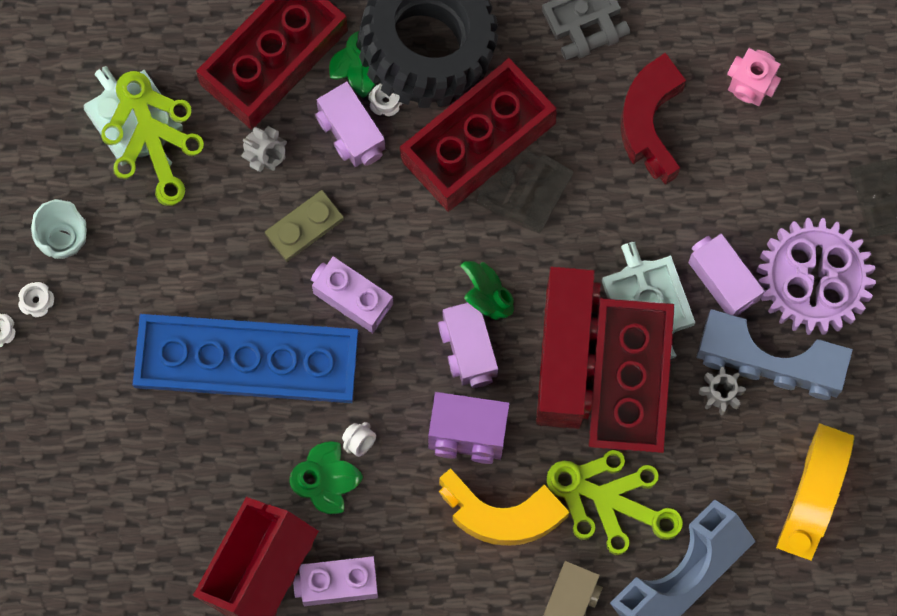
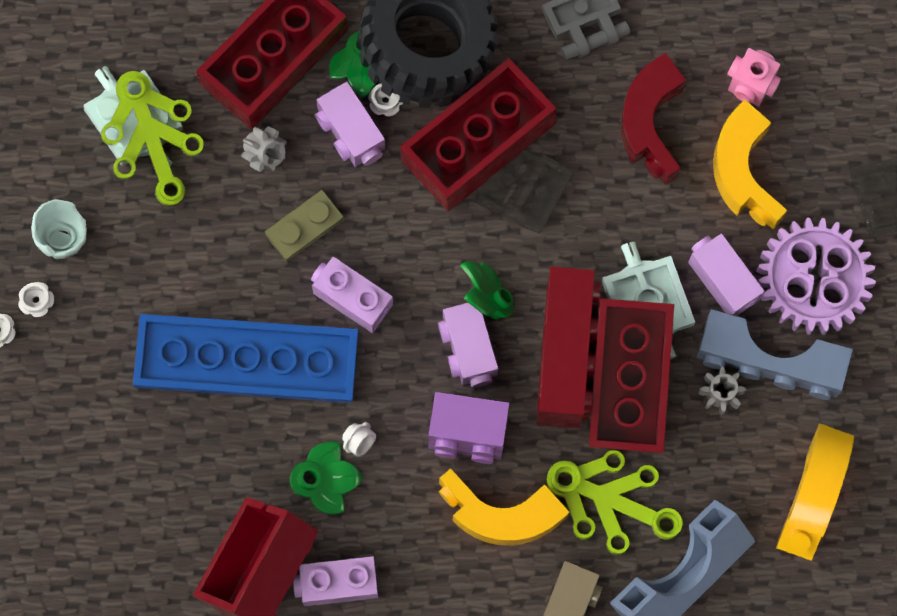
none -> yellow arch [713,99,787,229]

